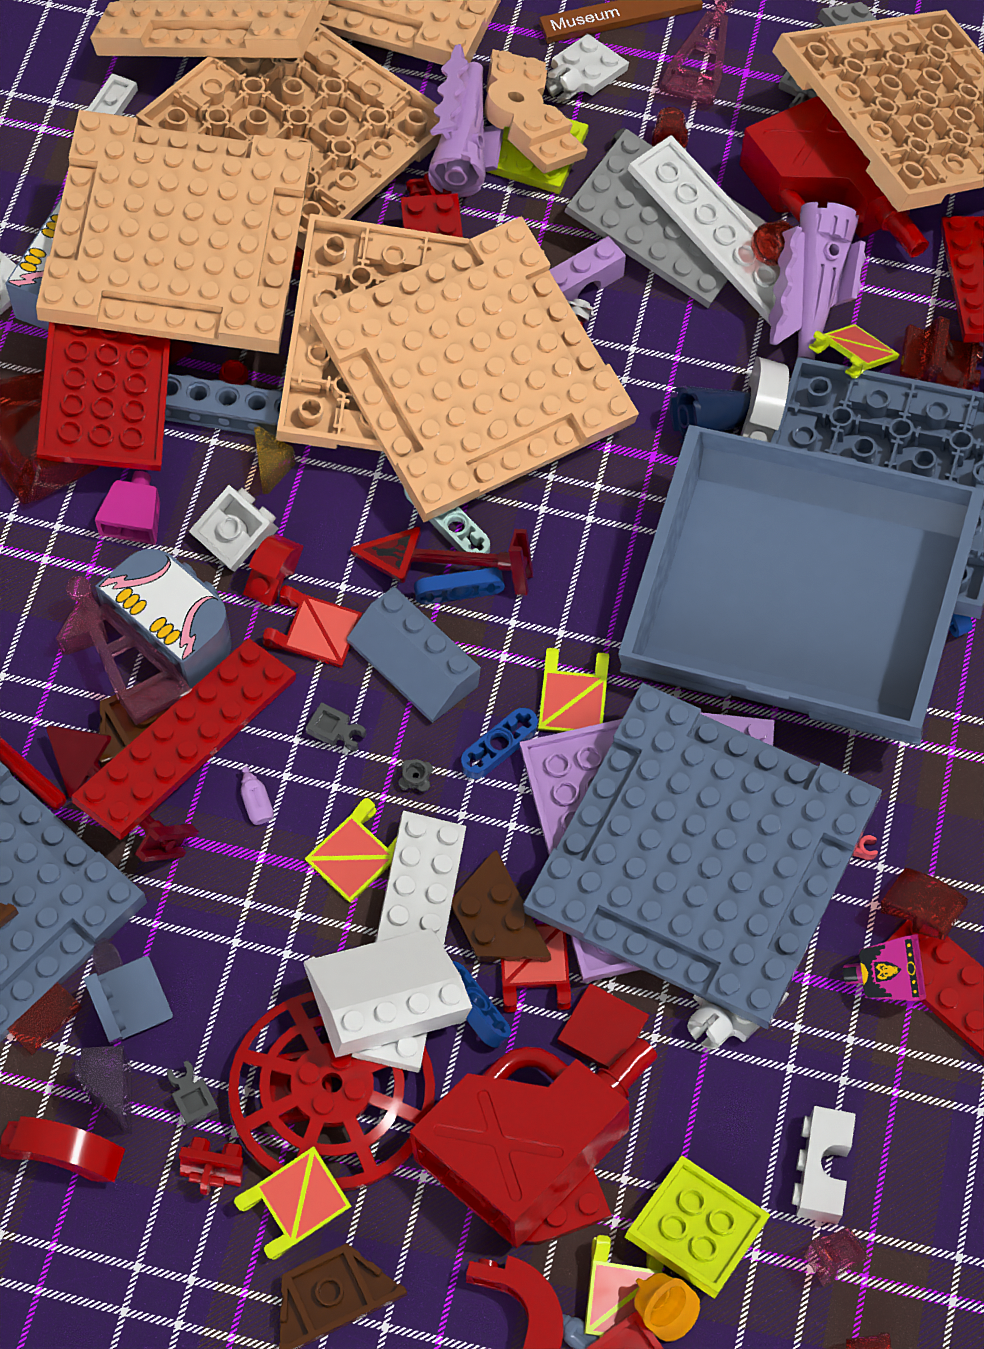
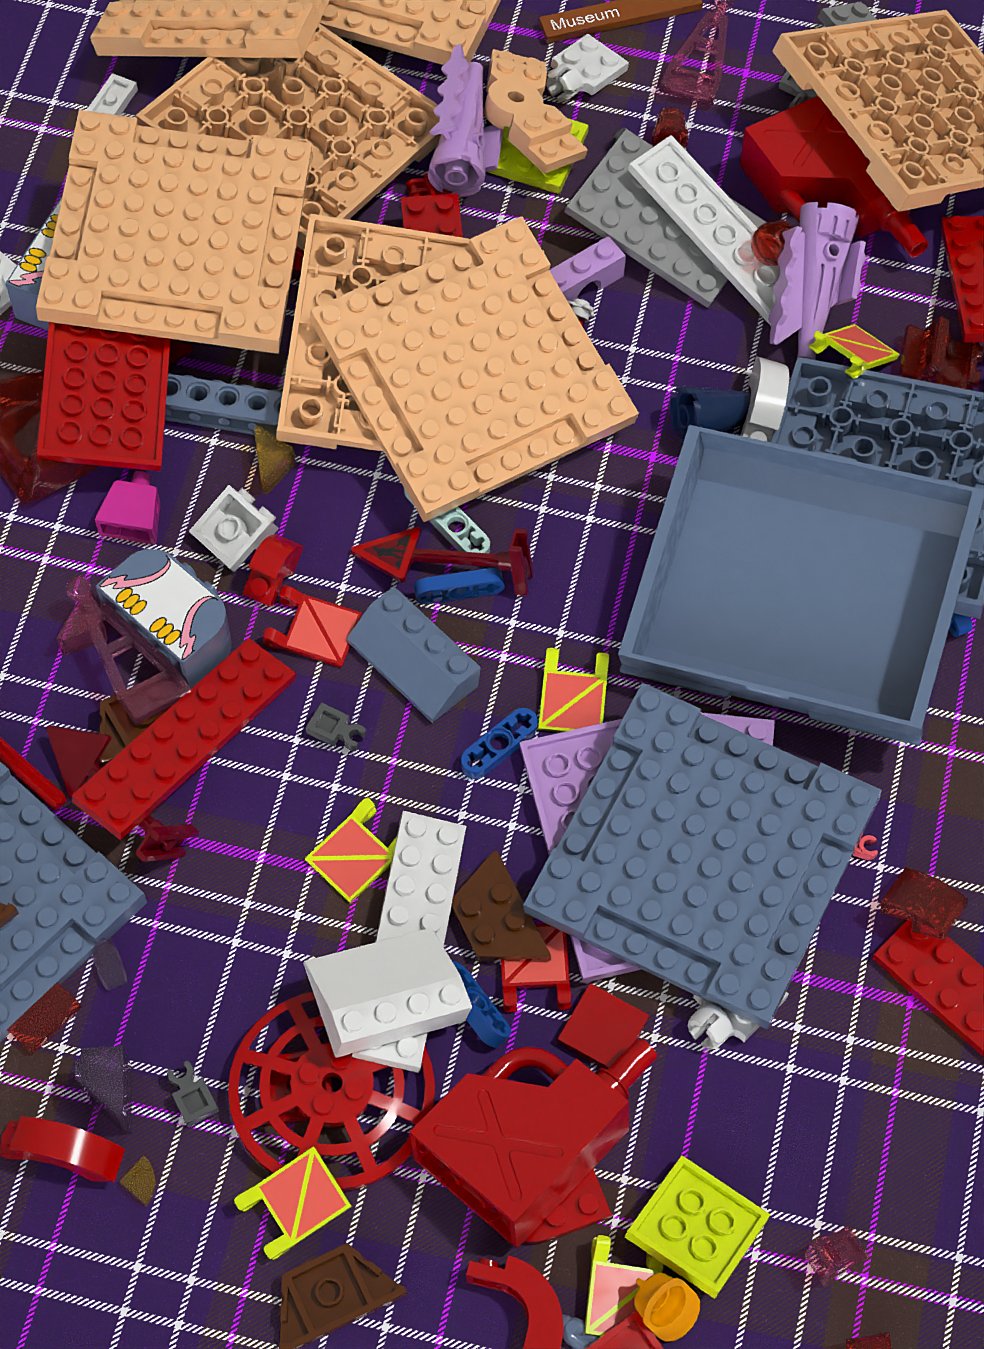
sand blue bracket [83,956,173,1045] -> none
red hips [179,1136,243,1195] -> none
red plate [219,360,249,385] -> none
lavender piece [241,766,274,825] -> none
dark grey plate [399,759,433,792] -> none
white arch [791,1106,856,1224] -> none
torso [843,934,926,1001] -> none
none -> clear yellow tile [119,1155,156,1207]

